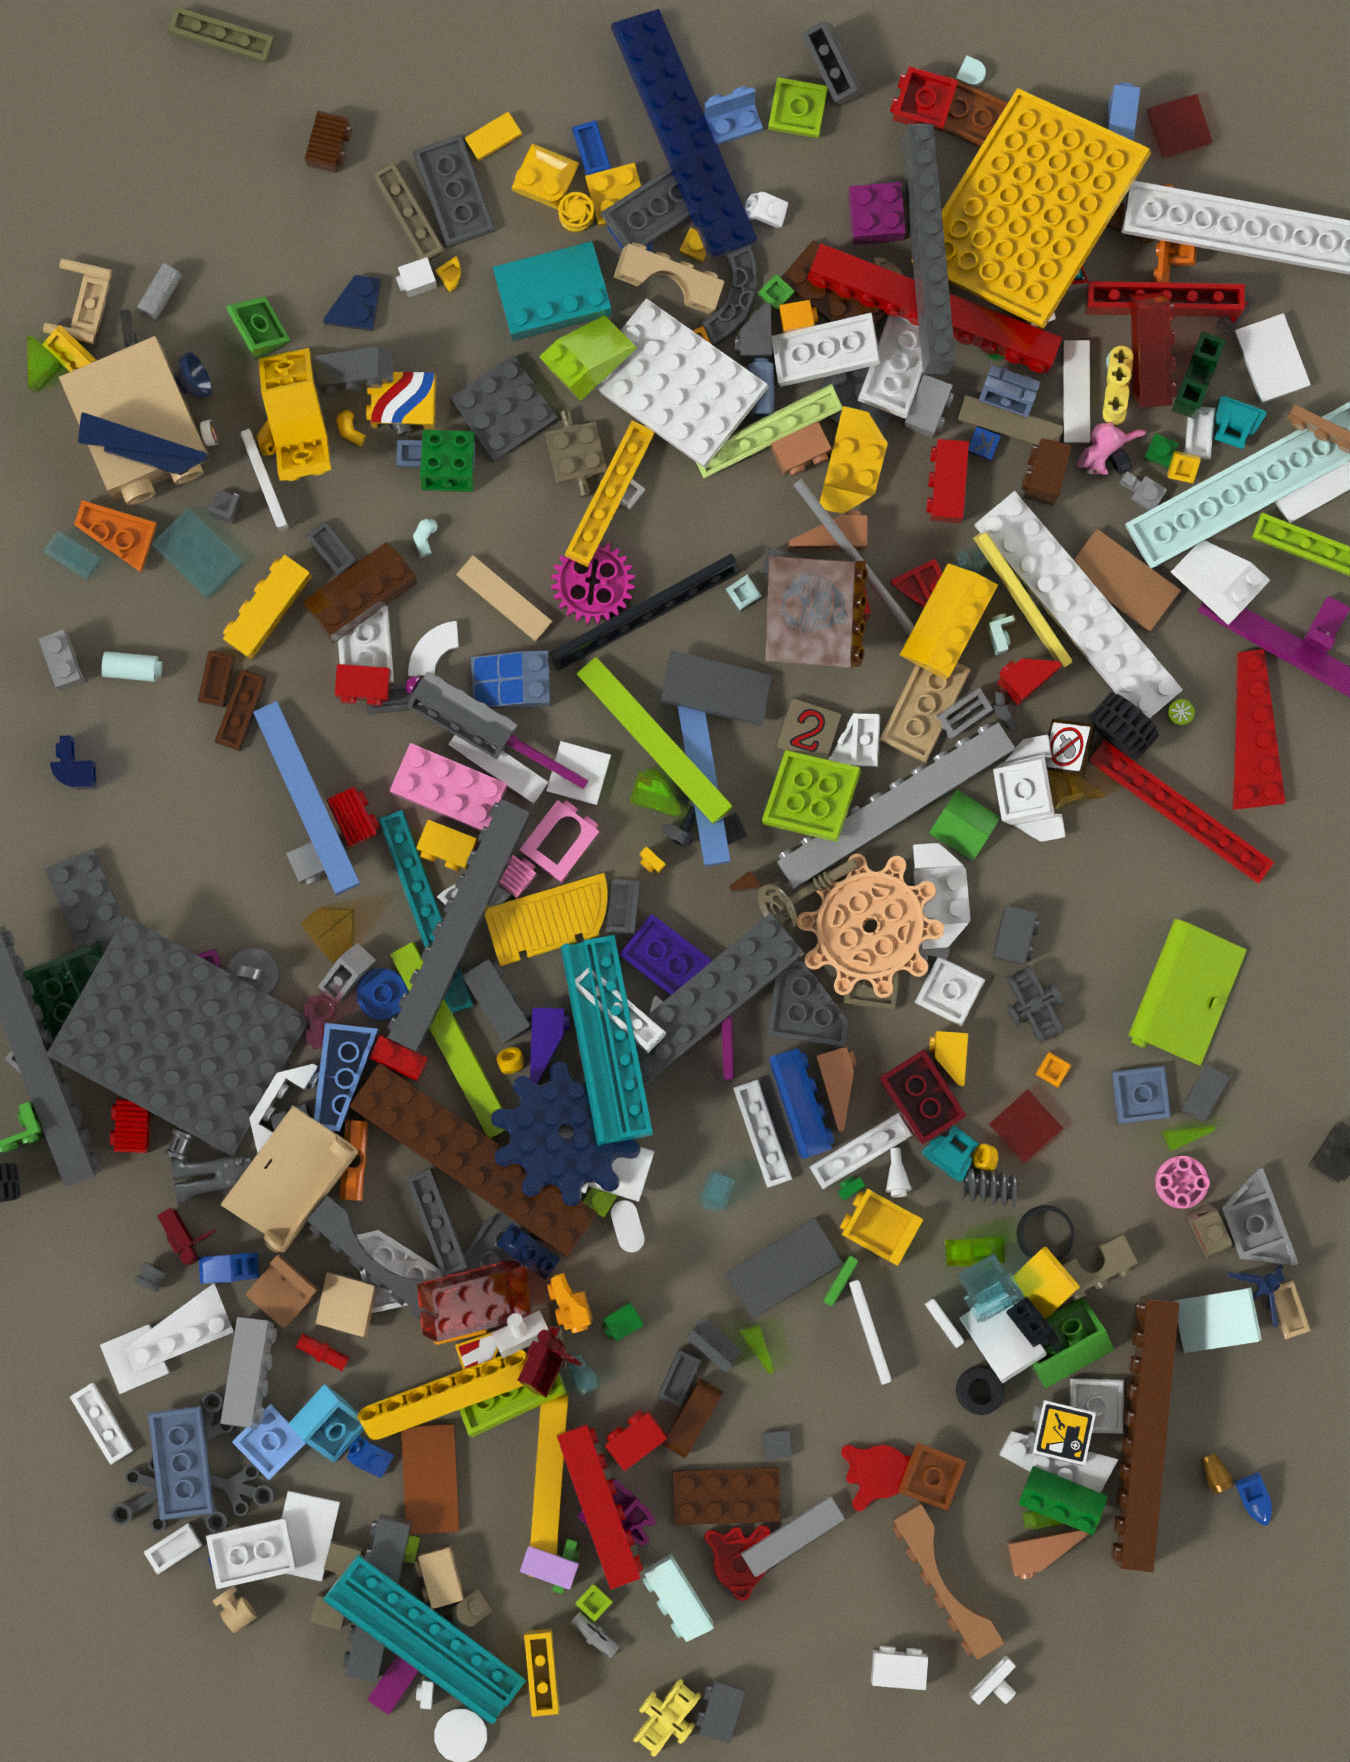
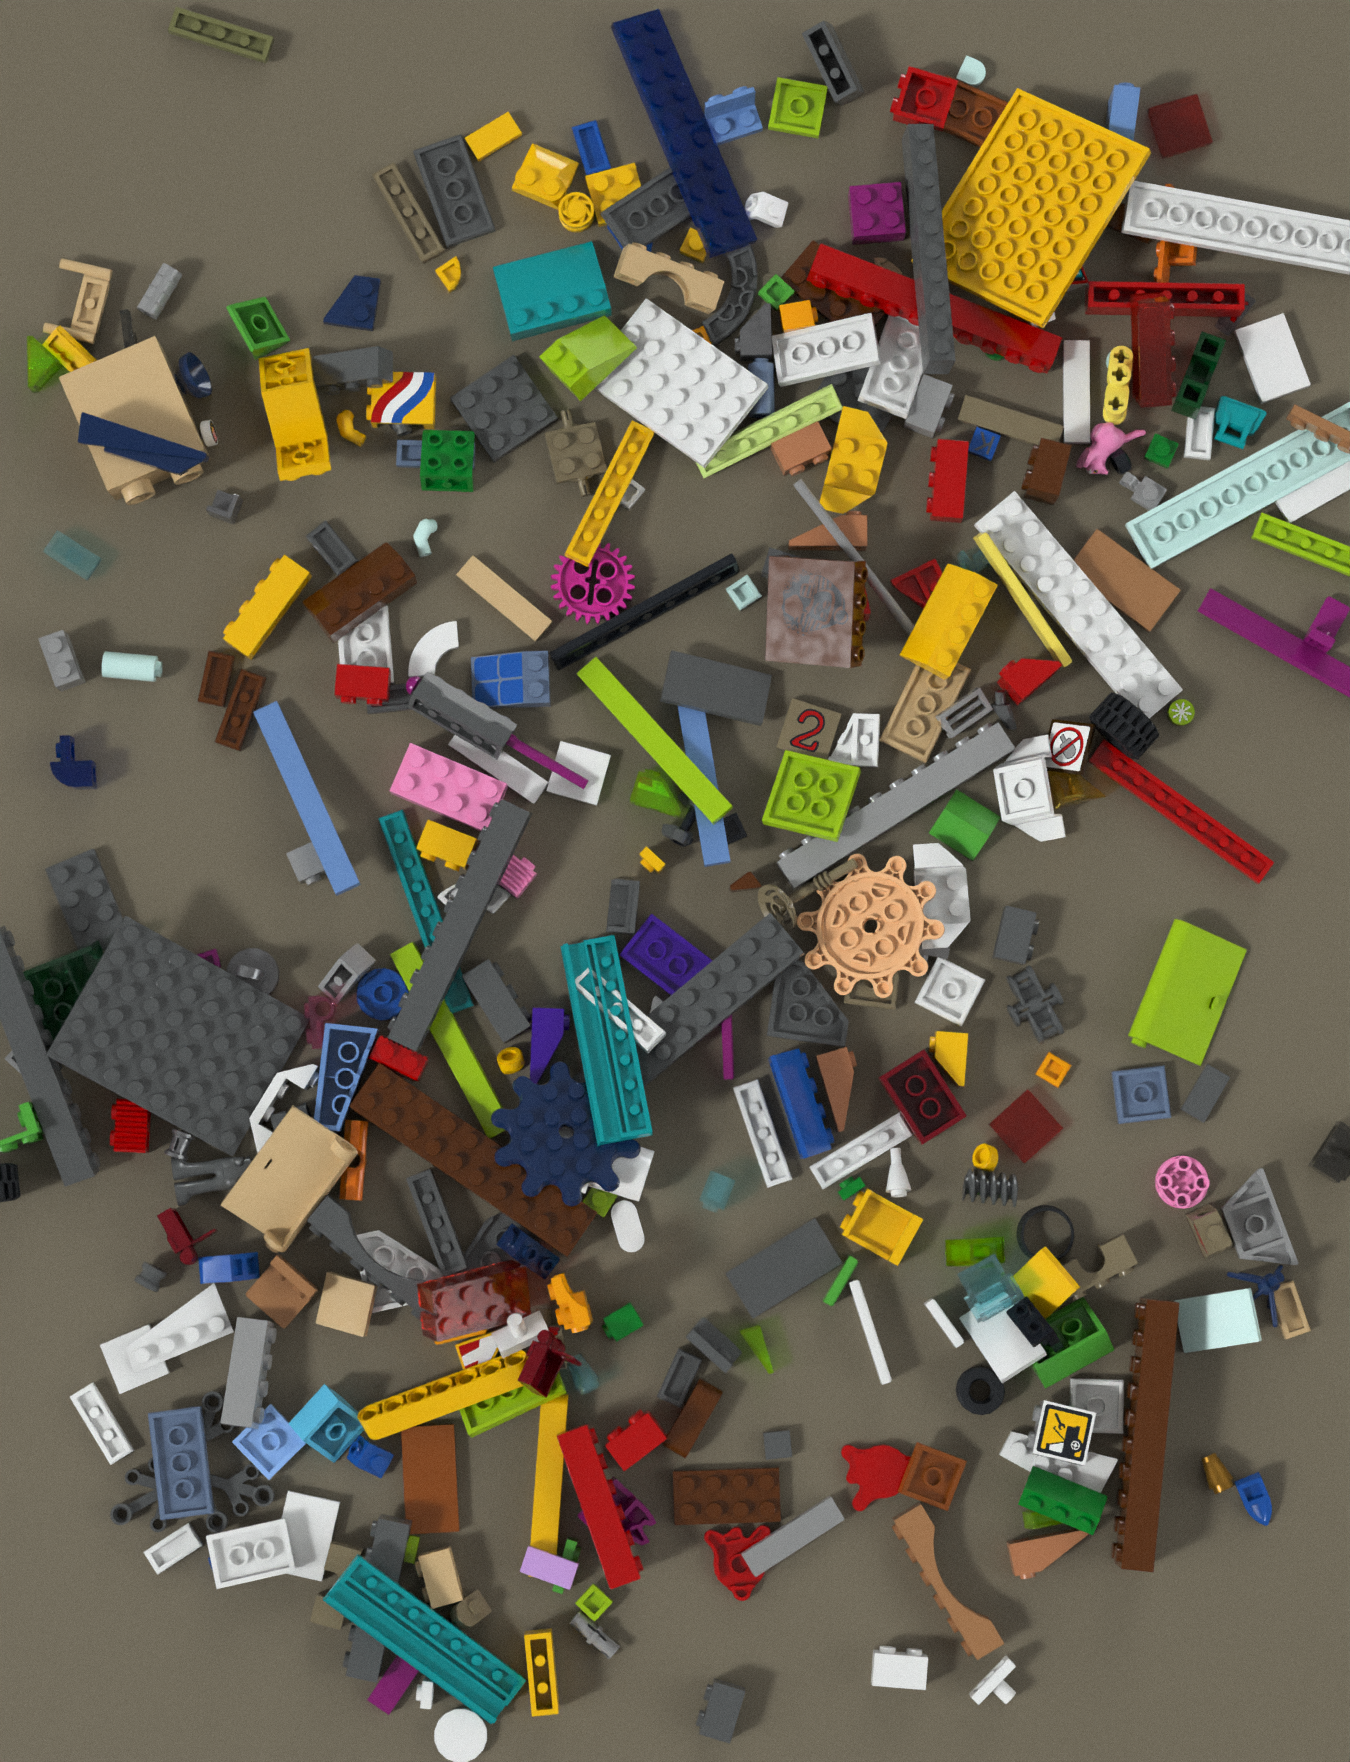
orange wing [74,500,158,573] -> none
clear light blue tile [152,508,244,599] -> none
tan piece [212,1585,257,1634] -> none
white tile [241,429,289,532] -> none
yellow arm [256,419,276,456] -> none
red pin [295,1333,350,1372] -> none
clear yellow slope [300,907,355,964] -> none
reddish brown brick [305,111,352,173] -> none
red brick [326,786,380,849] -> none
white brick [396,257,438,298] -> none
yellow piece [484,873,608,966] -> none
bright pink panel [520,800,600,883] -> none
light yellow axle [633,1678,701,1757] -> none
light aqua slope [642,1553,714,1642] -> none
teal piece [921,1125,979,1182] -> none
sand blue brick [979,365,1040,418] -> none
light aqua bracket [986,613,1015,656] -> none
clear neon green piece [1160,1126,1216,1151] -> none
yellow plate [1167,451,1201,483] -> none
white slope [1171,540,1270,625] -> none
red wing [1232,649,1286,811] -> none

